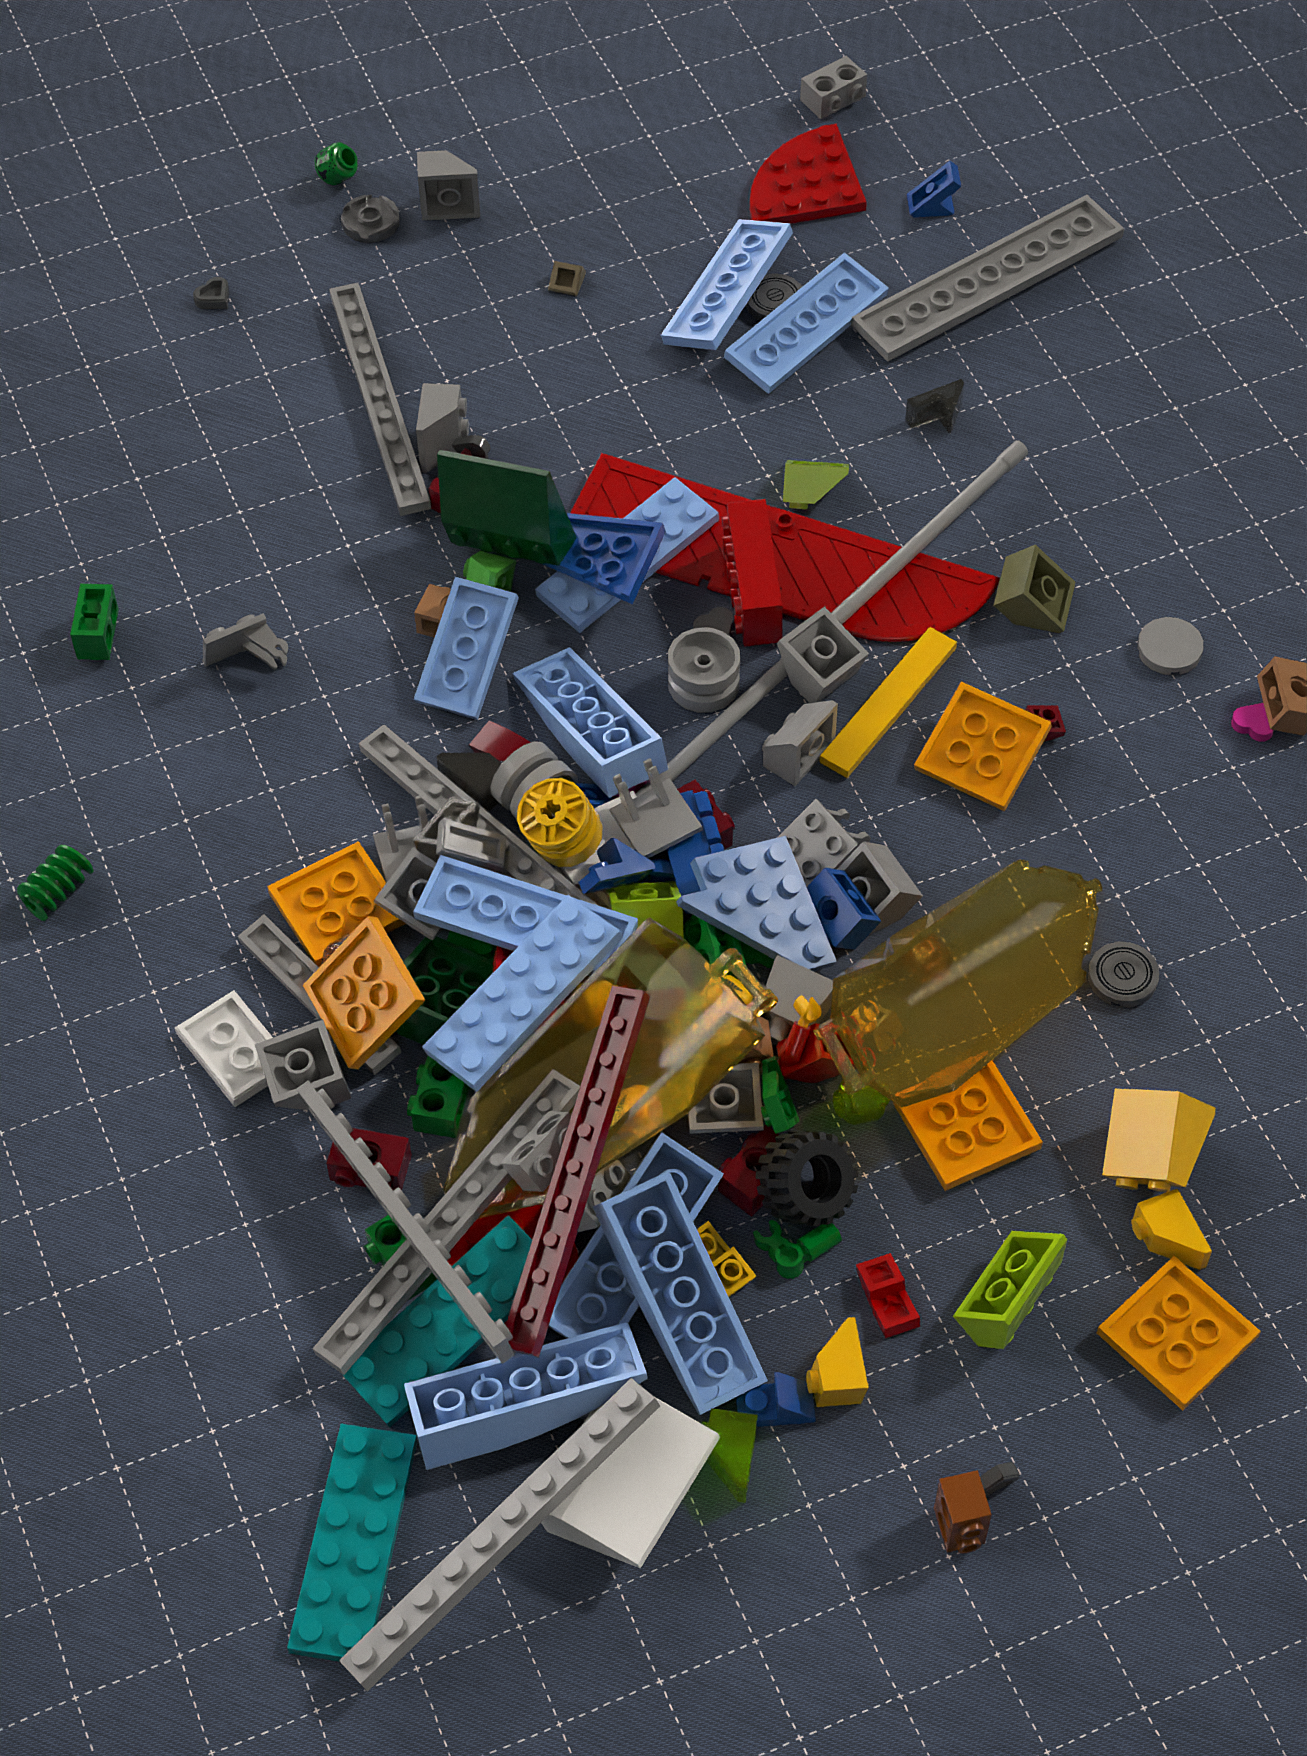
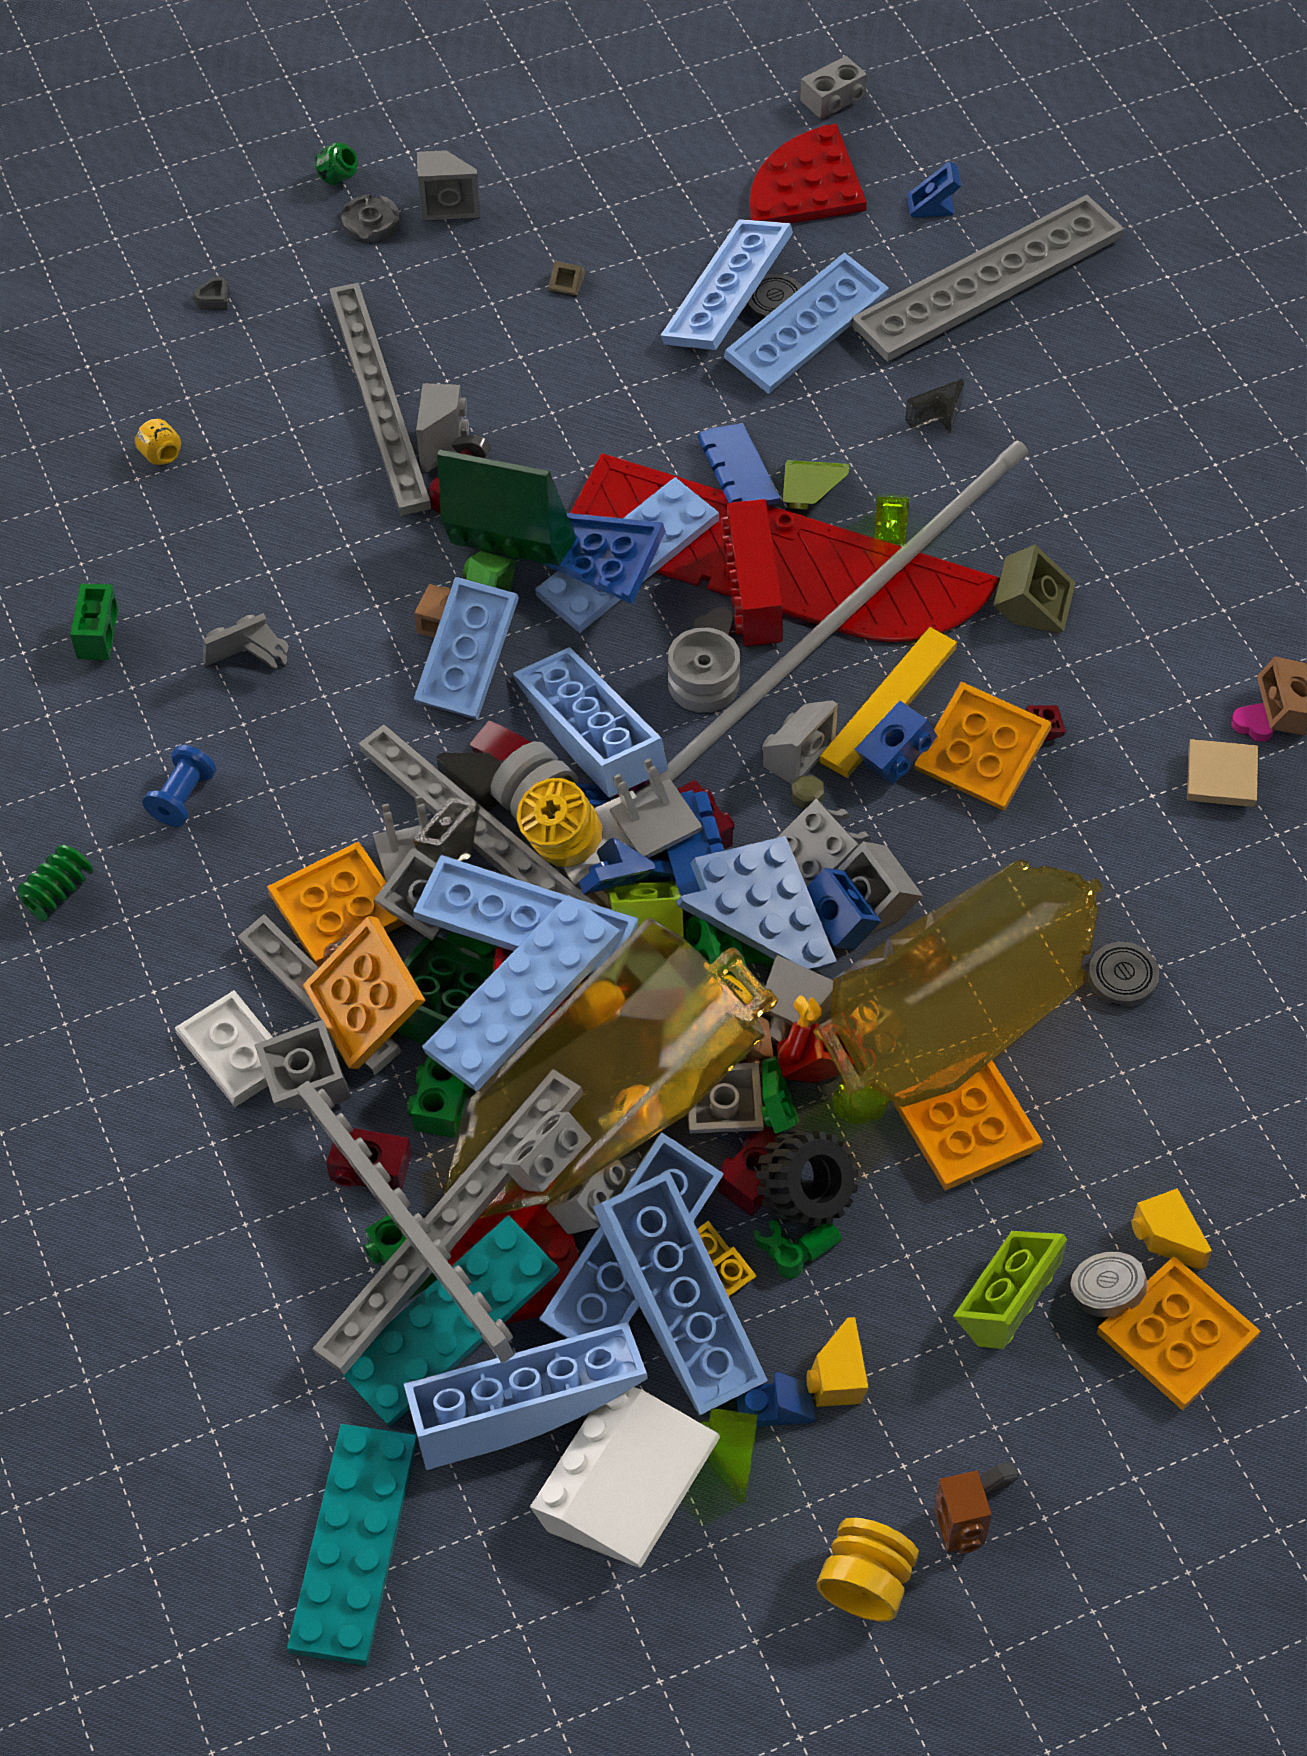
light grey plate [339,1378,660,1692] -> none
light grey tile [436,819,506,872] -> none
plate [506,986,650,1358] -> none
light grey slope [777,606,869,703] -> none
red slope [856,1253,920,1339] -> none
yellow slope [1102,1088,1216,1192] -> none
light grey tile [1137,617,1204,675] -> none
none -> yellow head [135,418,182,465]
none -> blue piece [142,745,216,827]
none -> windscreen [697,423,780,505]
none -> olive tile [791,775,824,809]
none -> yellow wheel [817,1518,919,1622]
none -> blue brick [855,701,937,785]
none -> clear neon green slope [873,493,909,545]
none -> flat silver tile [1070,1252,1148,1317]
none -> tan tile [1187,739,1258,807]

